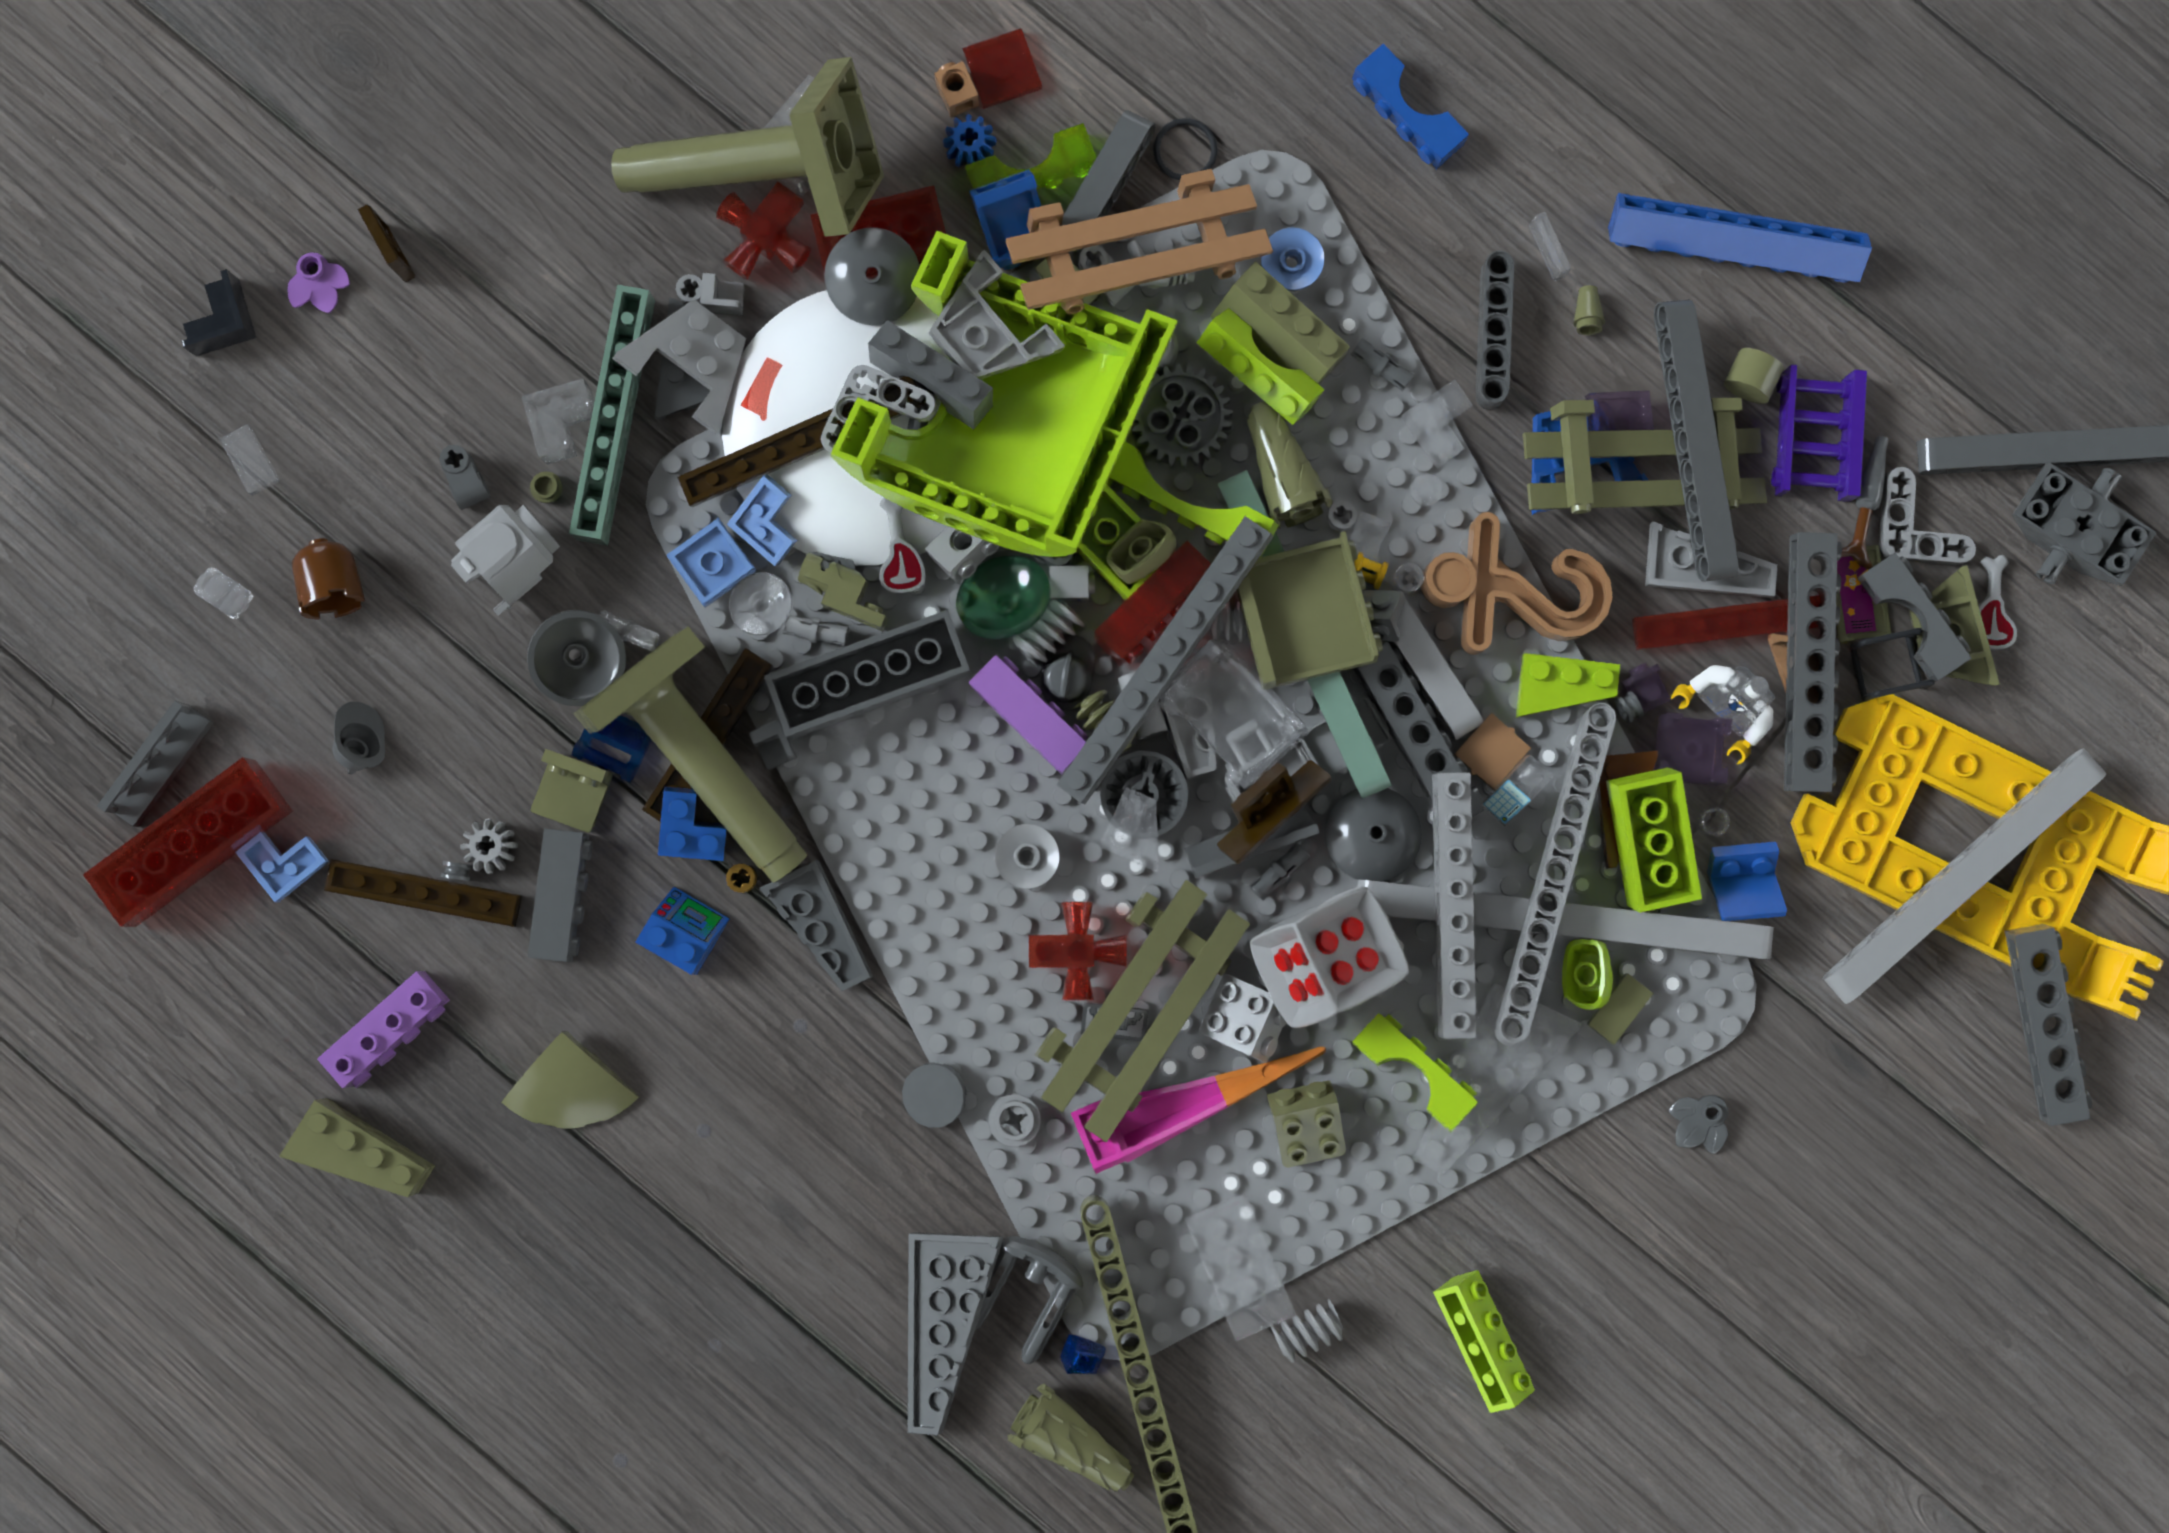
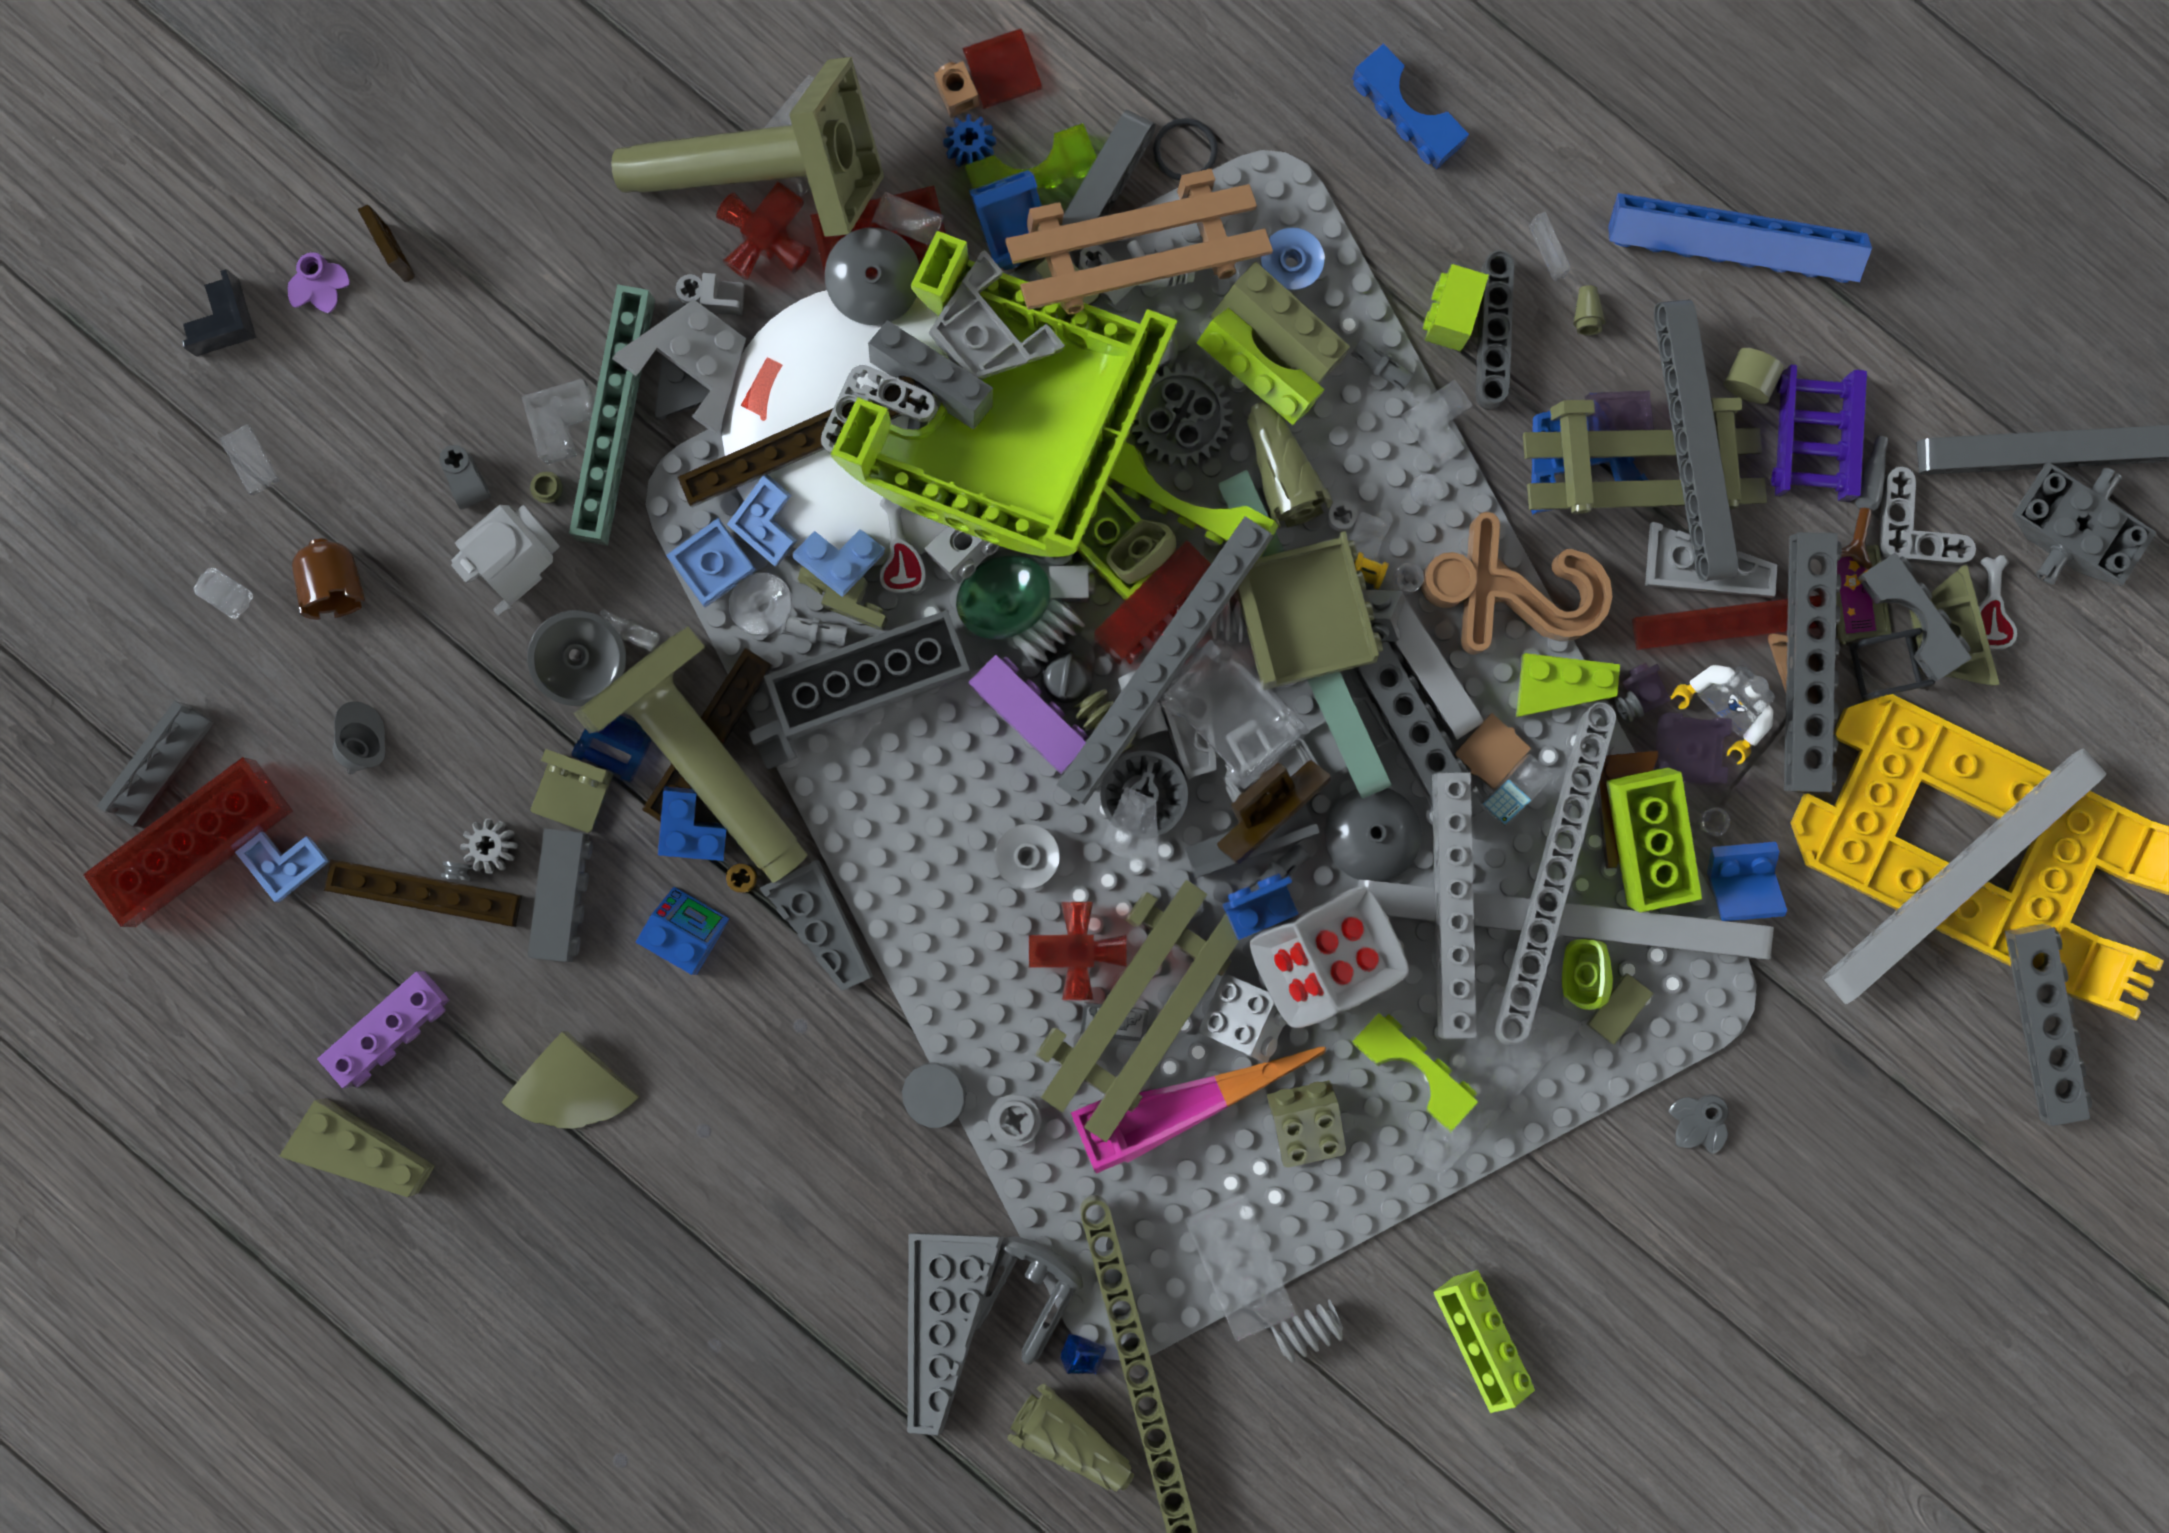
none -> medium blue plate [793,529,885,597]
none -> clear slope [872,192,944,245]
none -> blue bracket [1222,873,1298,940]
none -> lime brick [1422,264,1489,352]

